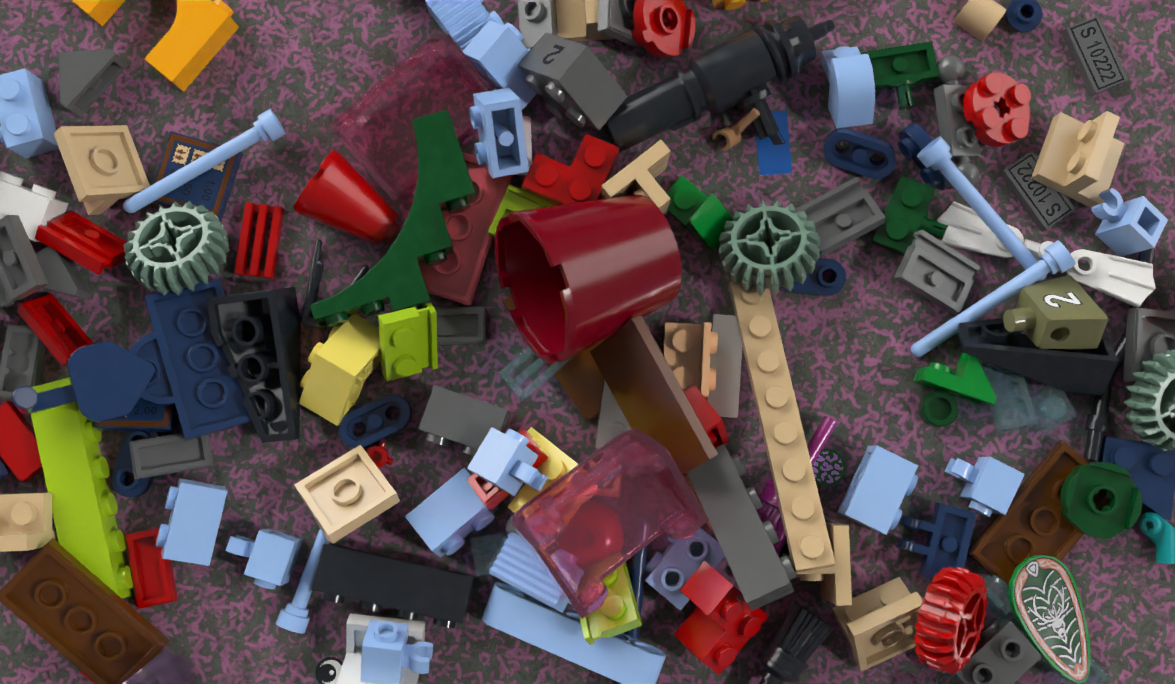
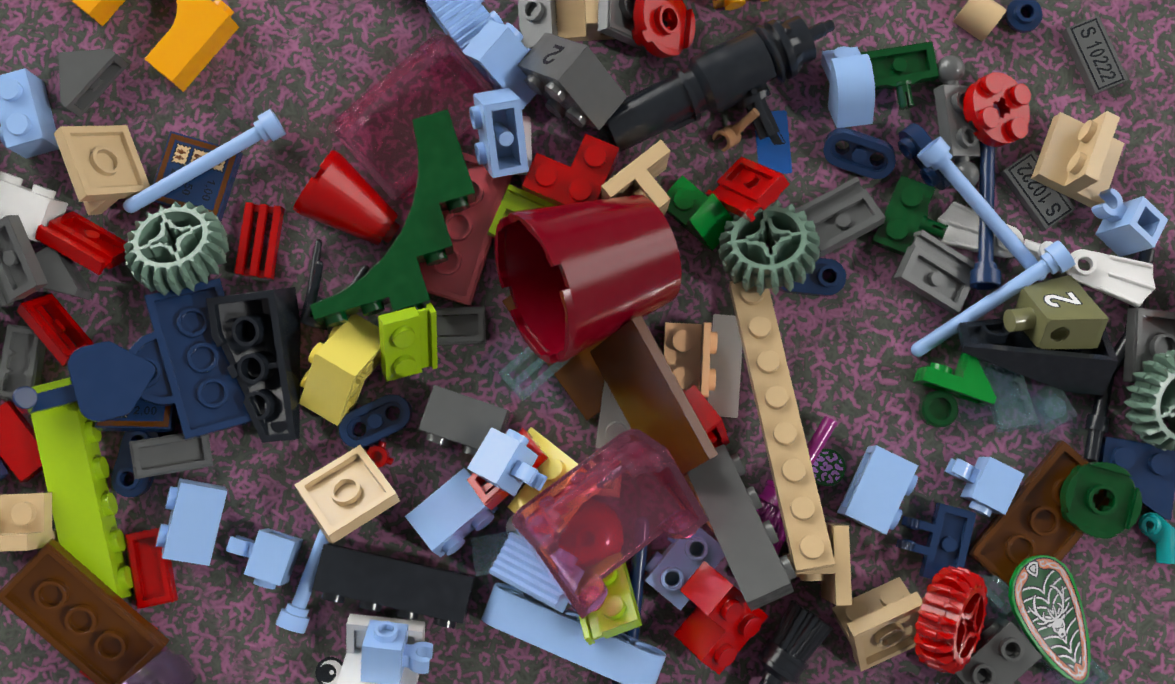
none -> red plate [705,156,790,222]
none -> dark blue piece [970,141,1001,290]

